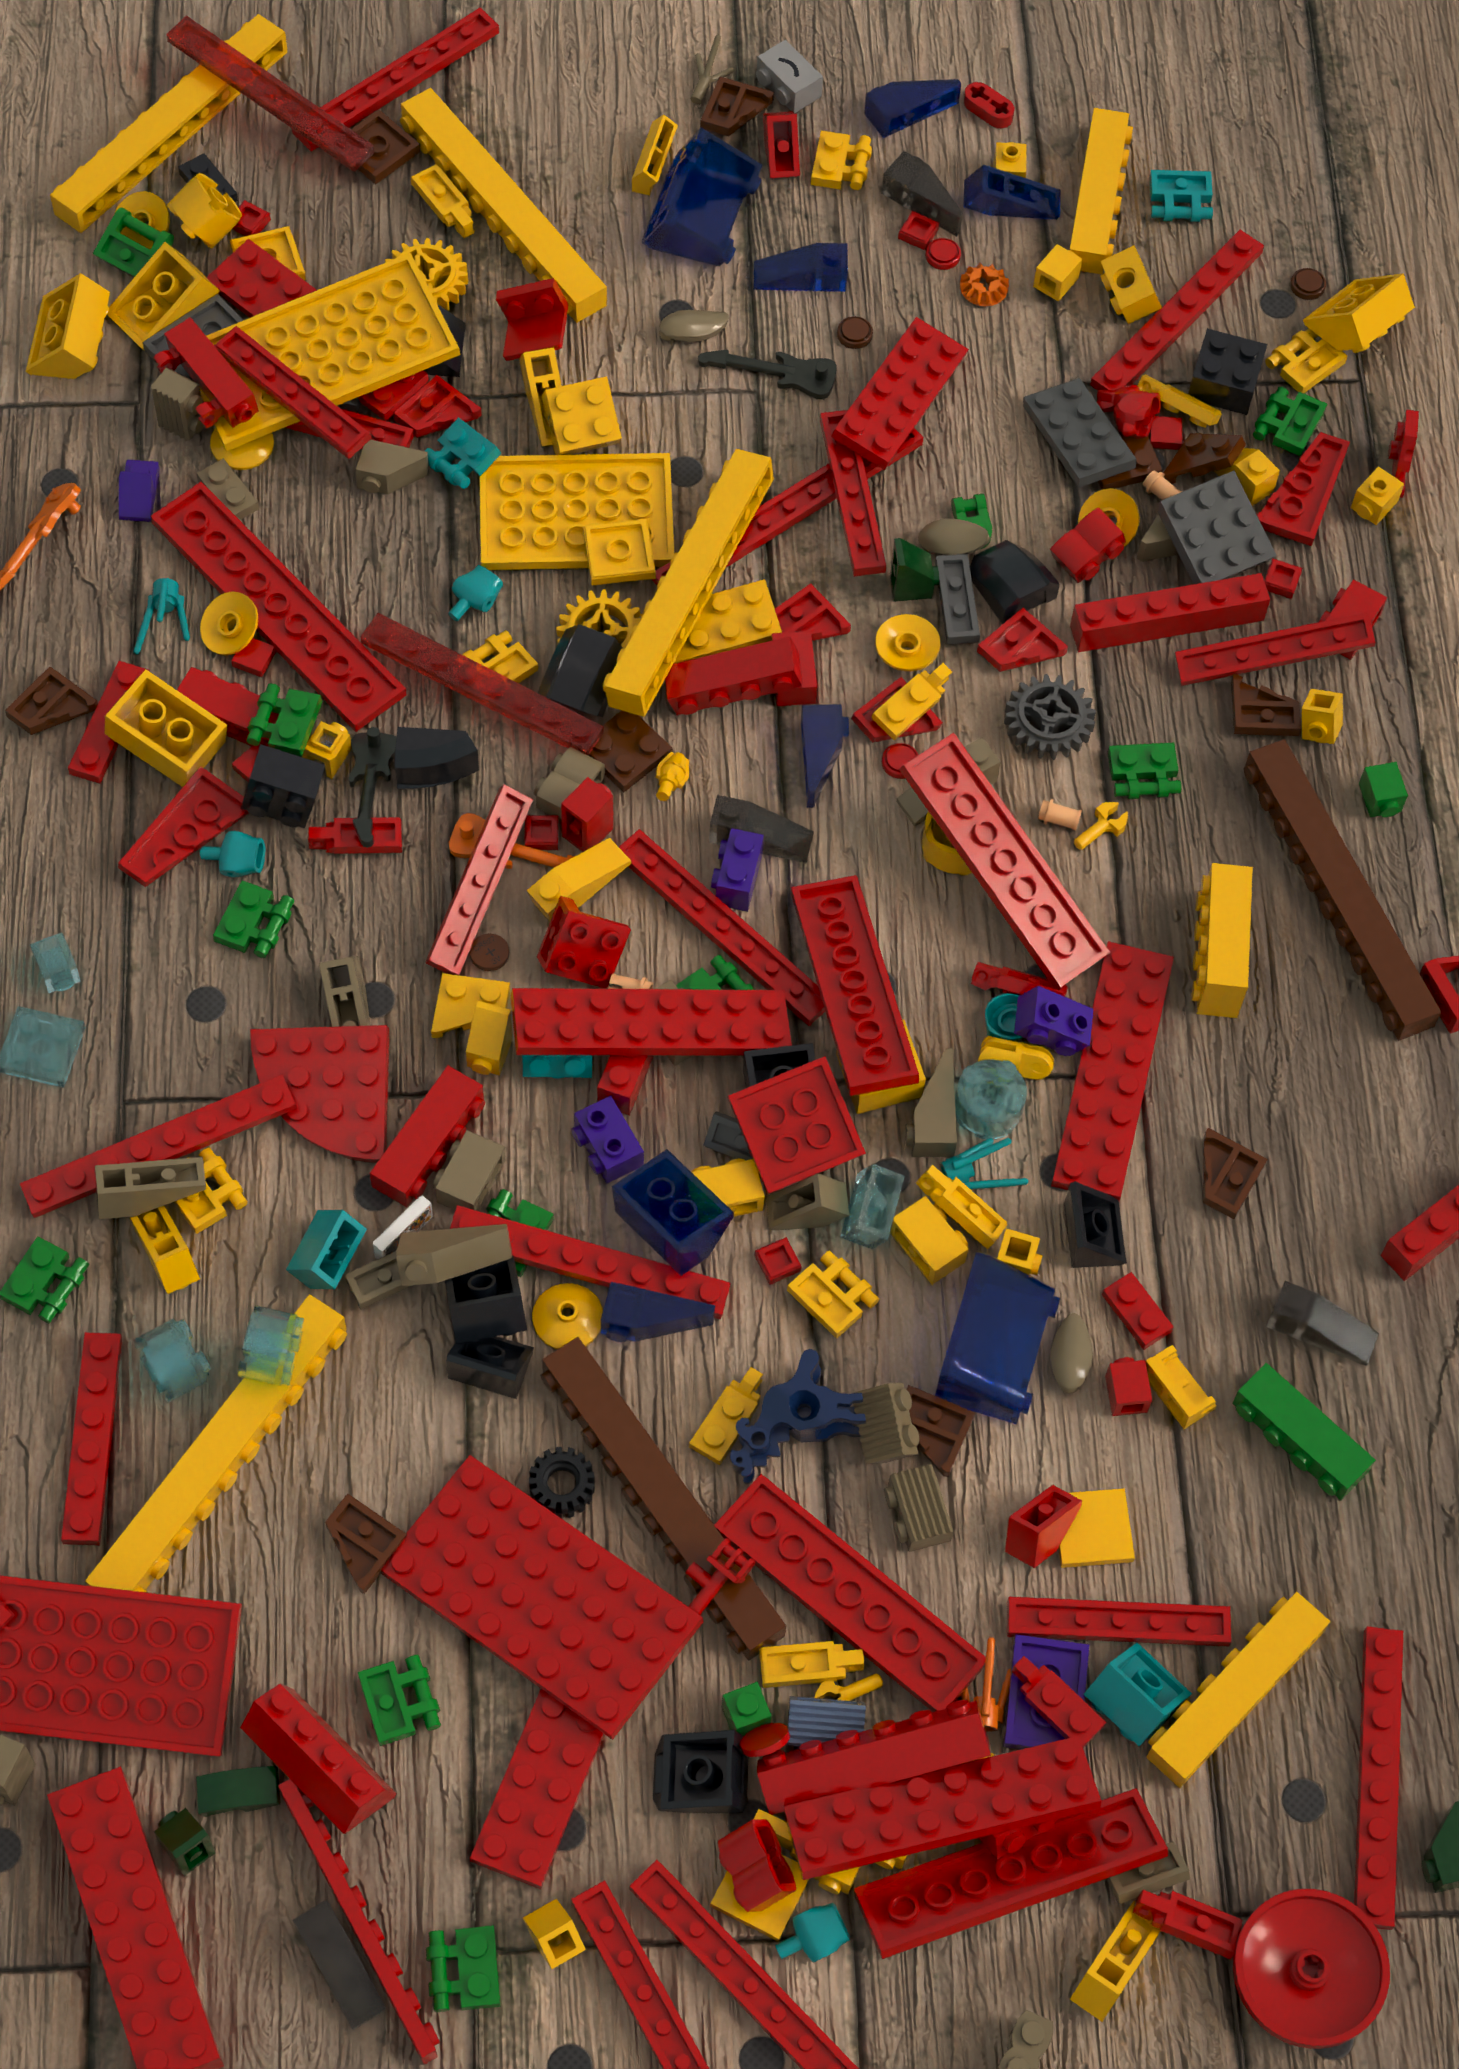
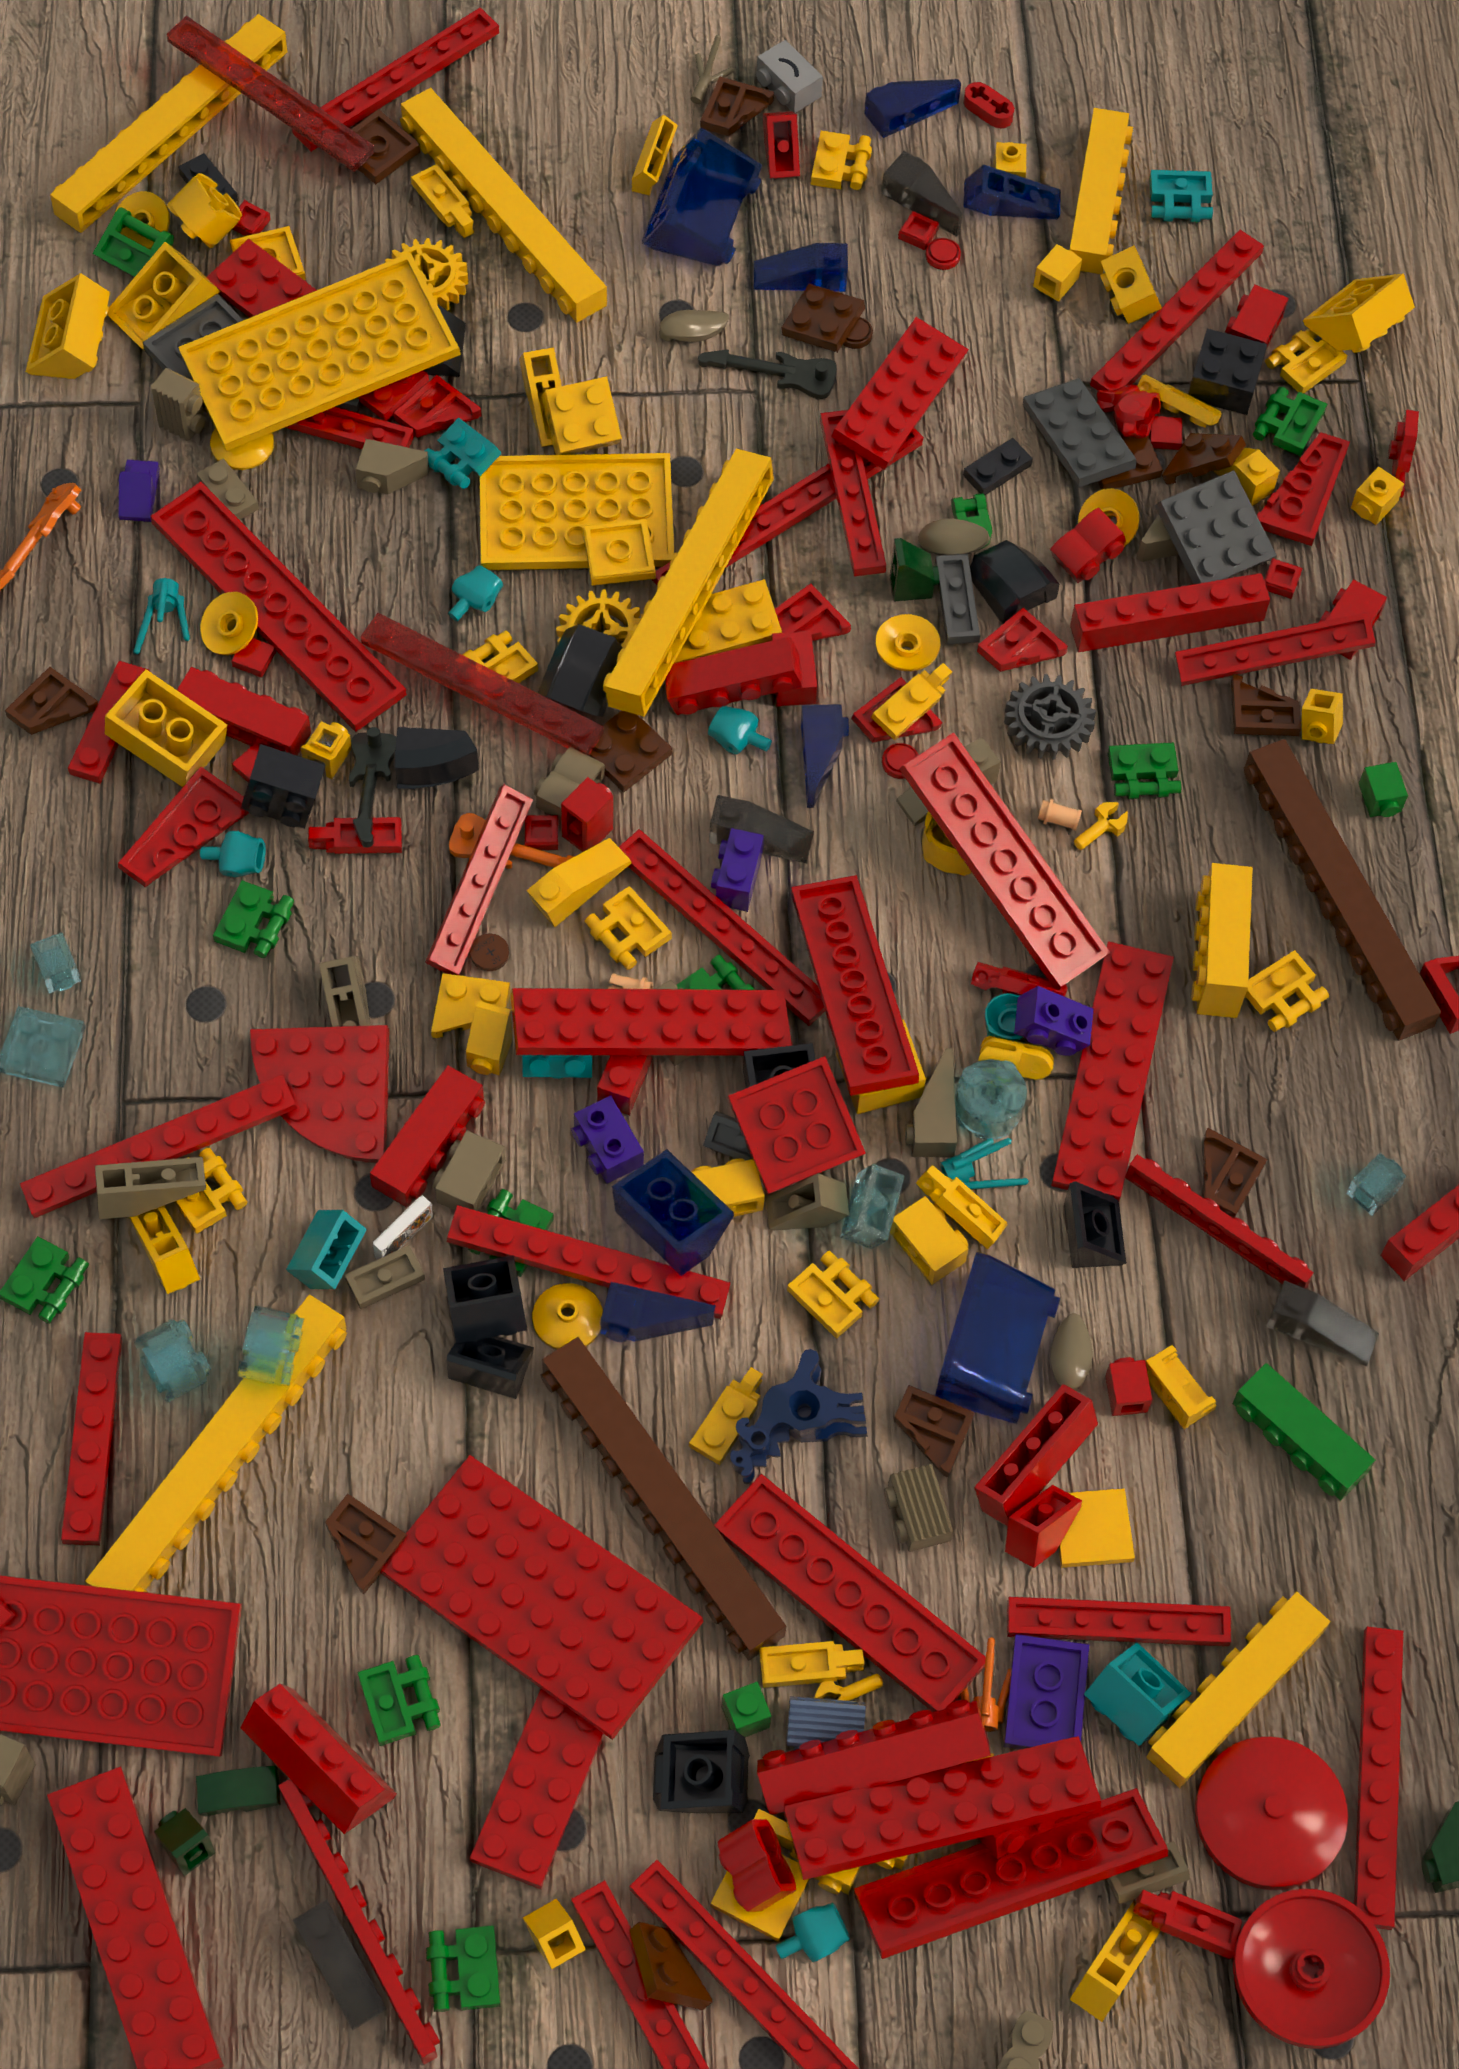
red brick [153,317,259,428] -> none
red tile [214,326,371,459] -> none
green plate [246,683,322,757] -> none
dark tan slope [396,1224,512,1286] -> none
red bracket [496,278,569,361] -> none
black tyre [529,1447,595,1518] -> none
red bracket [537,896,631,989] -> none
yellow piece [655,752,689,801] -> none
red arm [686,1538,756,1615] -> none
red piece [740,1723,790,1757] -> none
red tile [754,1237,802,1285] -> none
dark tan brick [853,1383,919,1464] -> none
orange gear [960,263,1009,306] -> none
yellow brick [993,1228,1043,1286] -> none
red hinge [1011,1656,1106,1748] -> none
red plate [1102,1272,1174,1350] -> none
light nougat pin [1143,470,1182,500] -> none
reddish brown piece [1290,268,1326,300] -> none
none -> yellow plate [584,886,672,970]
none -> reddish brown wing [629,1922,712,2010]
none -> teal piece [708,706,772,754]
none -> reddish brown plate [781,284,865,353]
none -> black plate [963,438,1033,495]
none -> red brick [974,1384,1098,1526]
none -> red plate [1125,1154,1314,1296]
none -> red dish [1195,1737,1348,1890]
none -> red brick [1225,284,1289,350]
none -> yellow plate [1245,950,1329,1032]
none -> clear light blue brick [1346,1153,1406,1216]

